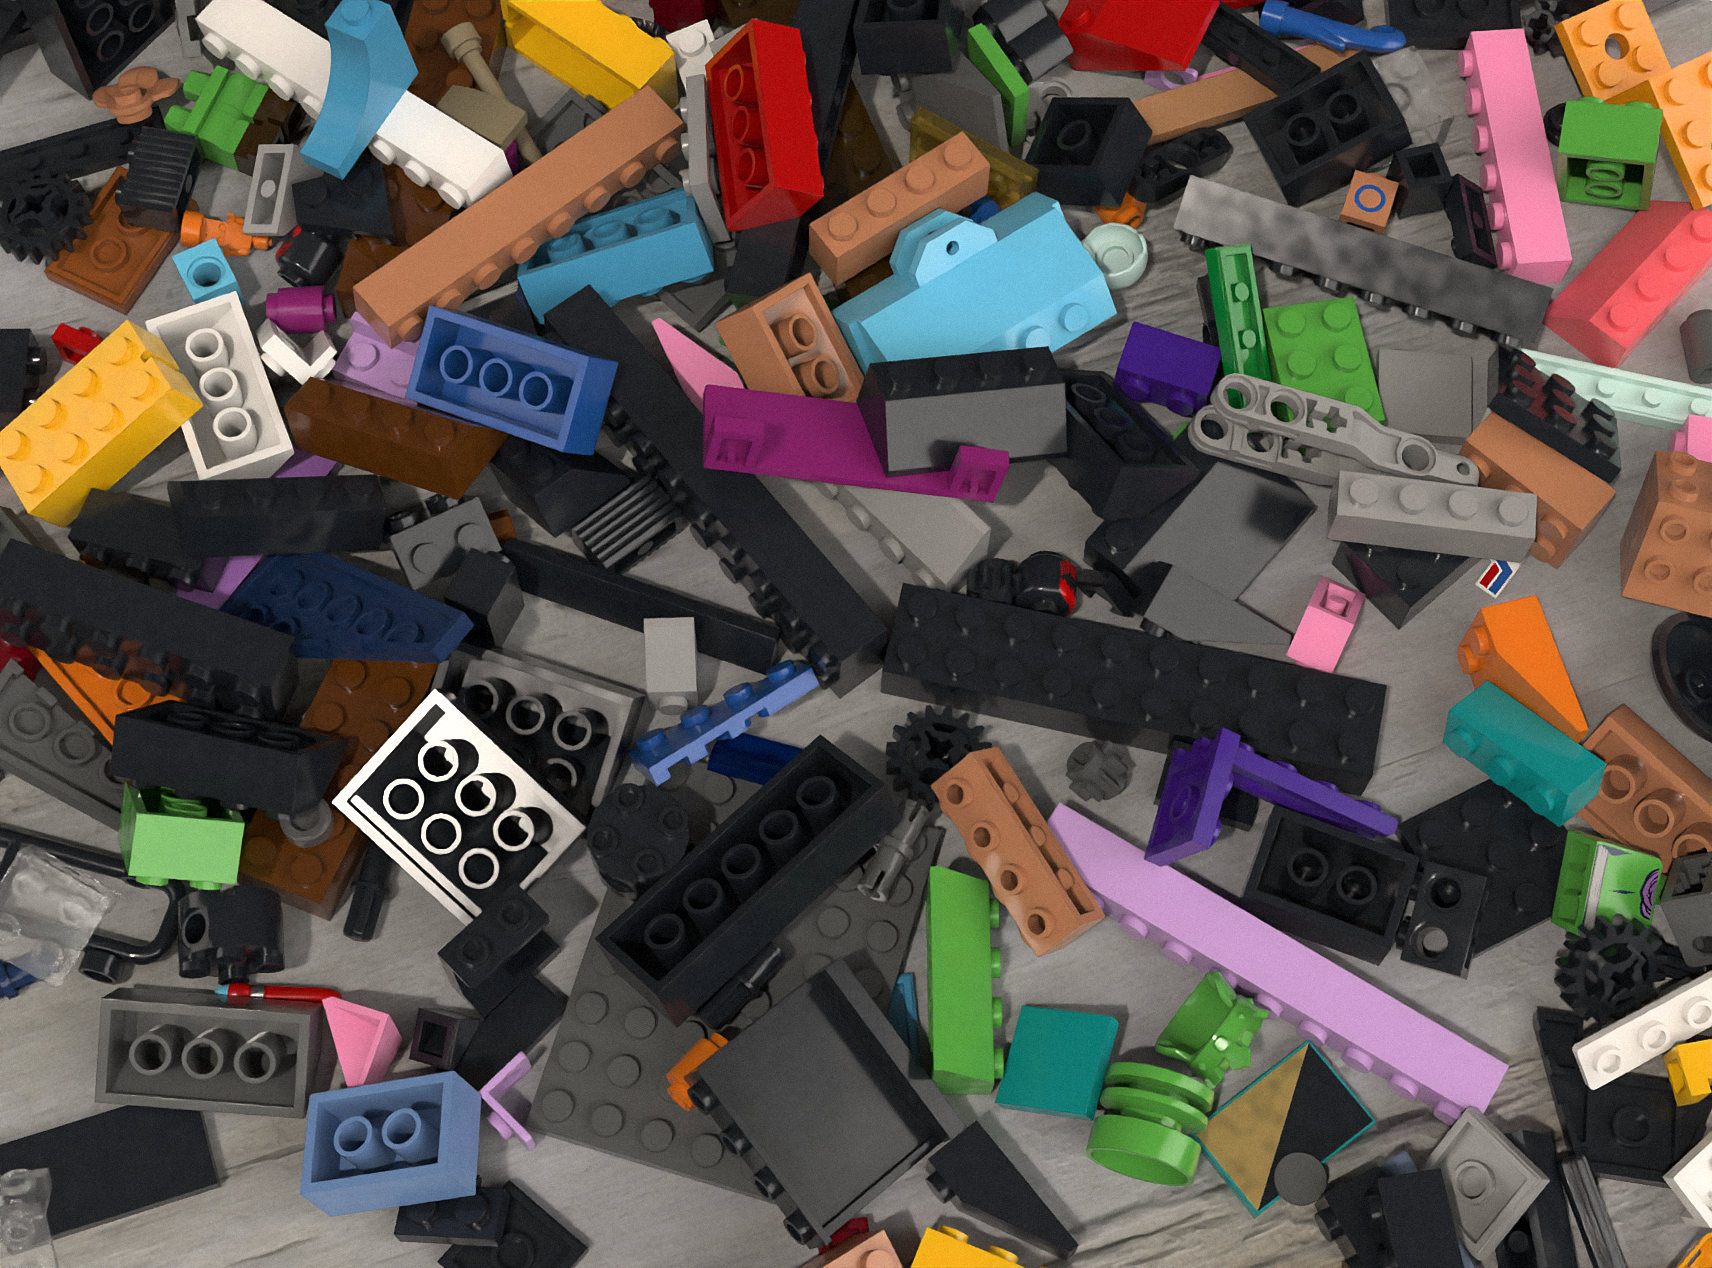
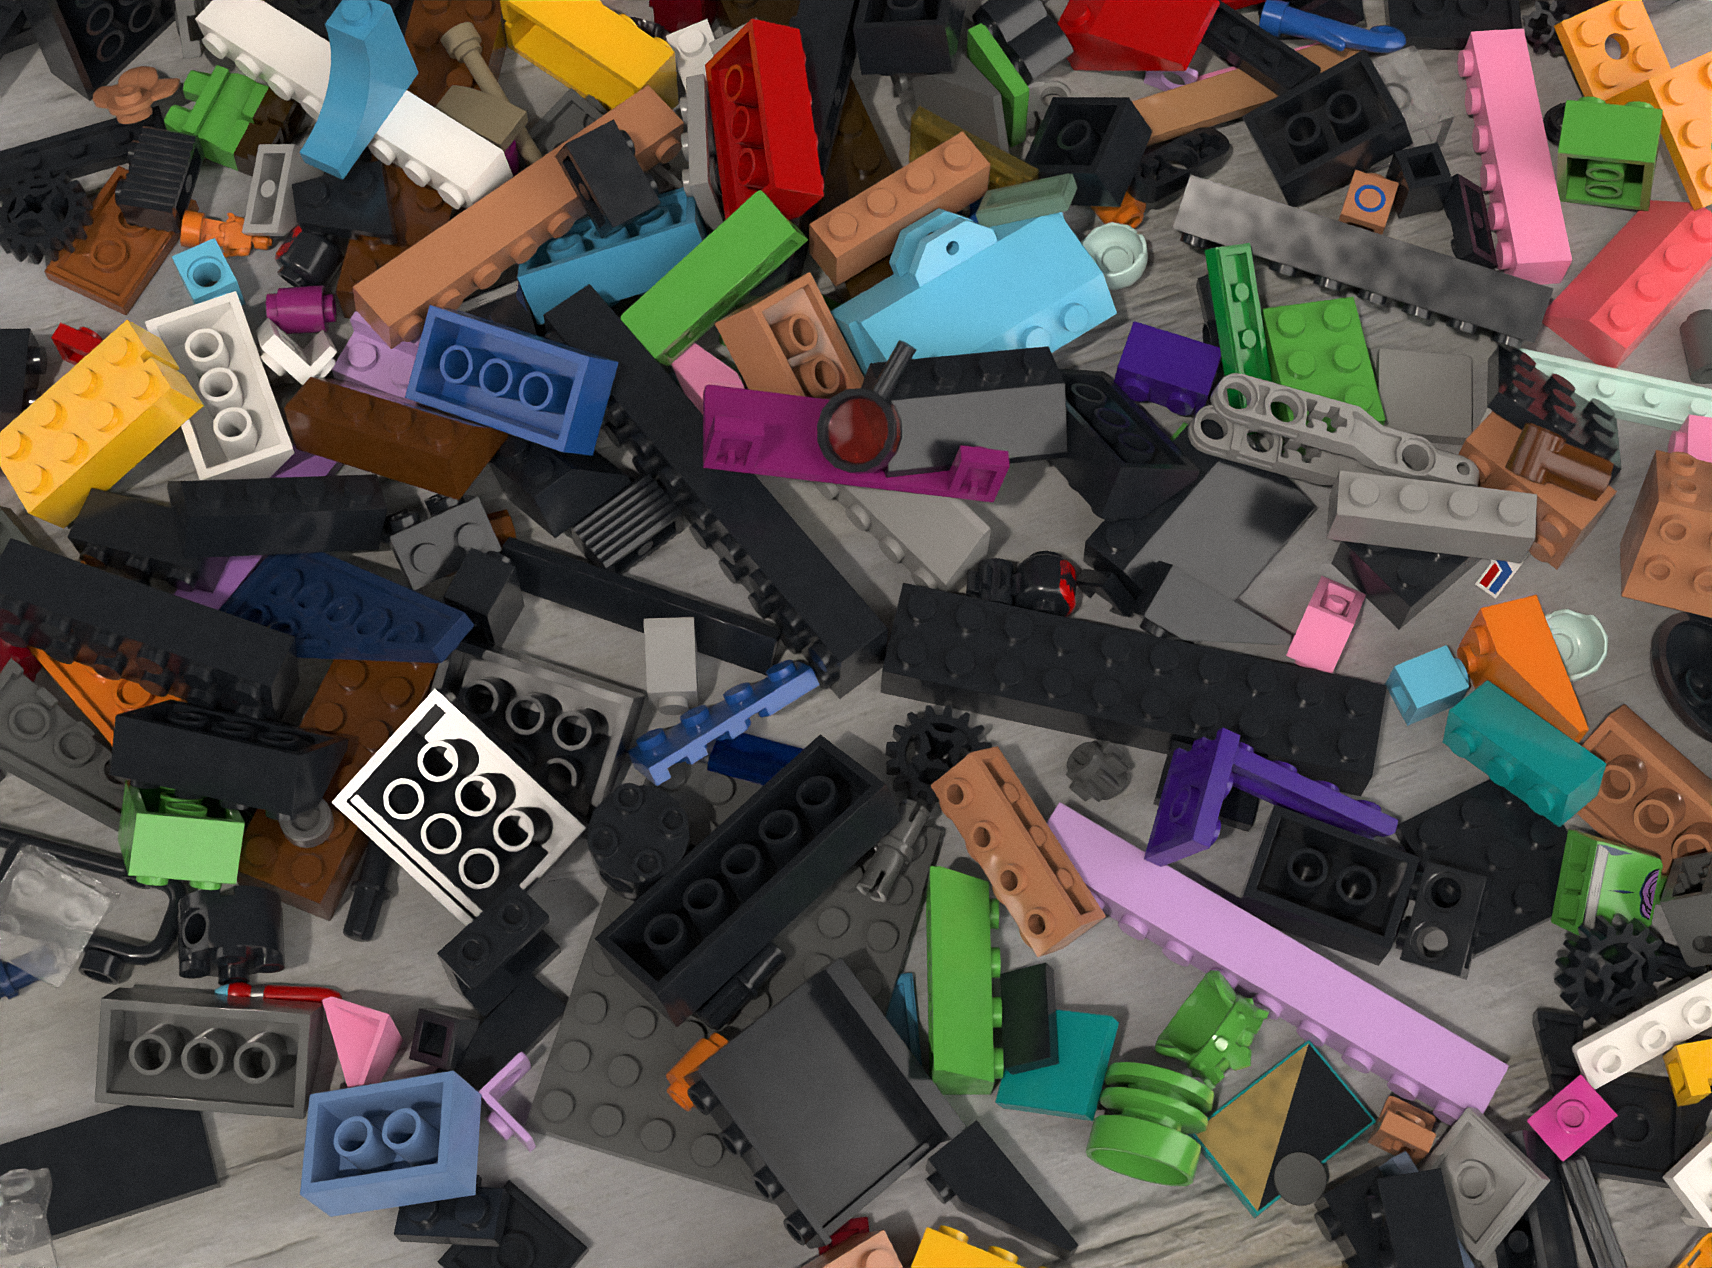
none -> black brick [555,119,661,239]
none -> bright green panel [621,190,808,366]
none -> piece [817,340,917,474]
none -> sand green tile [976,173,1077,227]
none -> black tile [1000,962,1059,1075]
none -> nougat bracket [1368,1096,1436,1166]
none -> medium azure brick [1385,645,1469,726]
none -> reddish brown piece [1505,422,1614,501]
none -> dark pink bracket [1527,1074,1618,1161]
none -> light aqua hair [1545,609,1608,683]

